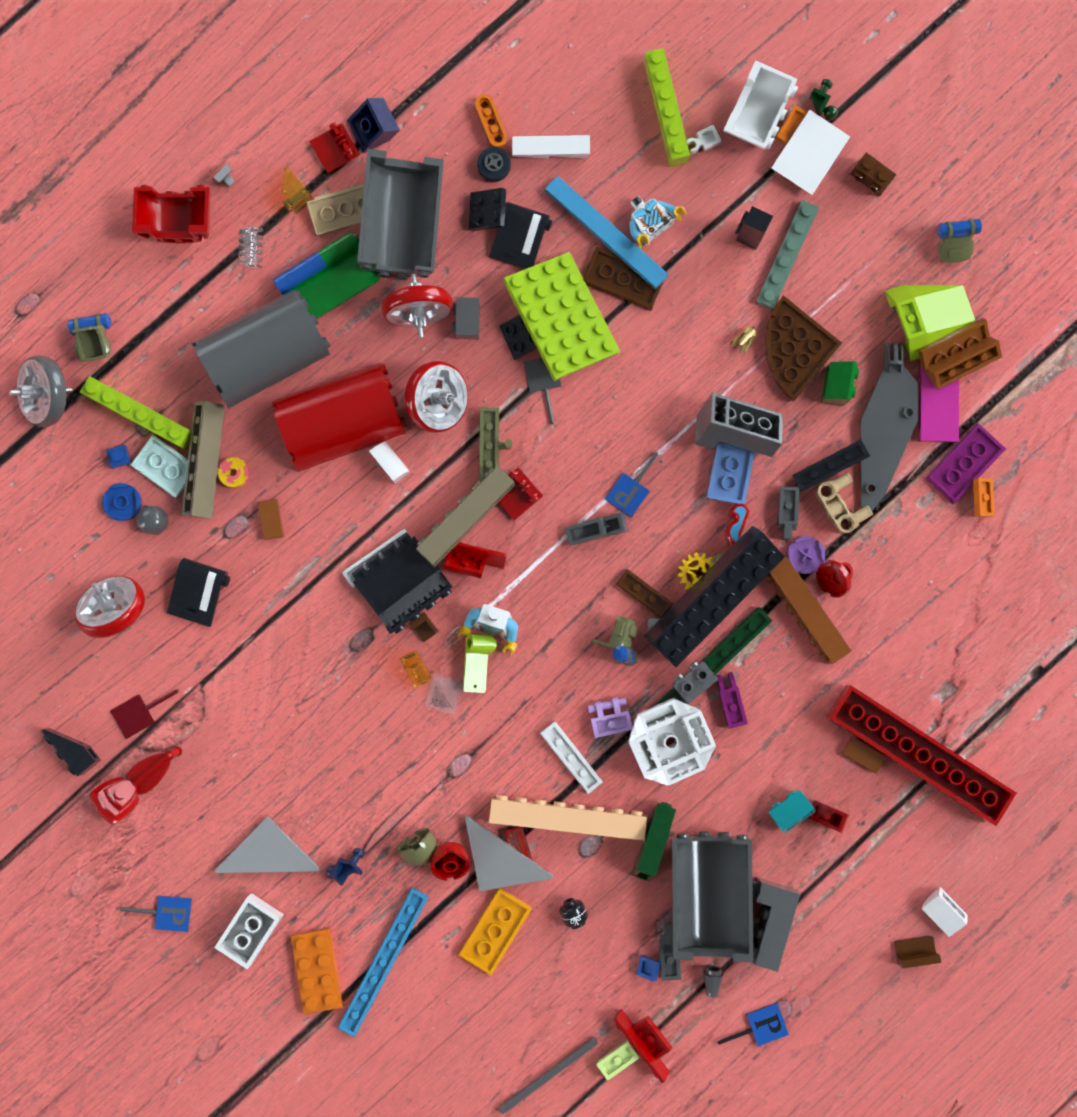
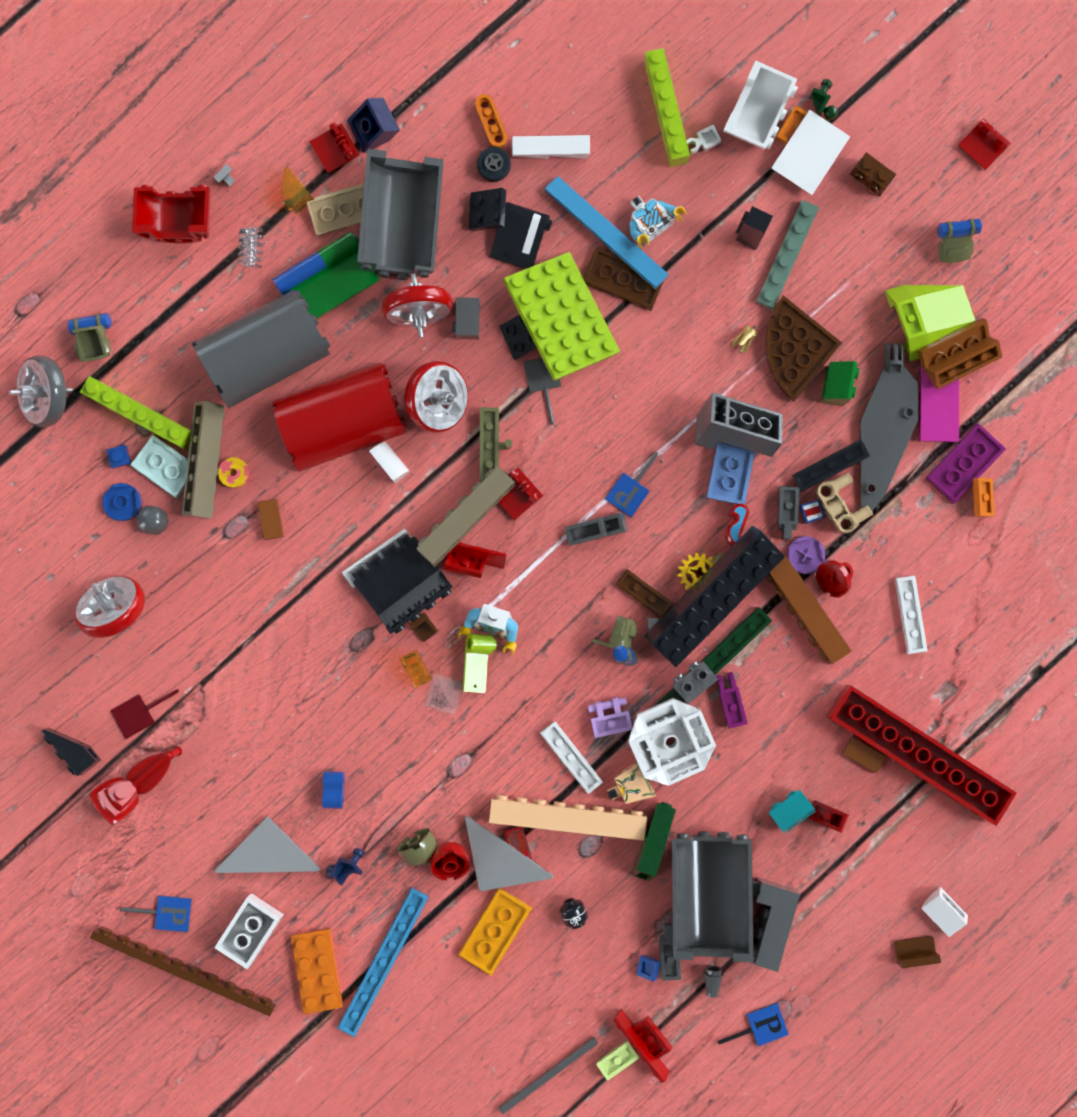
black door [167,558,230,627] -> none
none -> reddish brown plate [90,927,276,1016]
none -> blue axle [322,771,345,809]
none -> light nougat torso [607,762,656,804]
none -> tile [799,499,825,524]
none -> white tile [895,576,928,654]
none -> red hinge [958,118,1011,170]

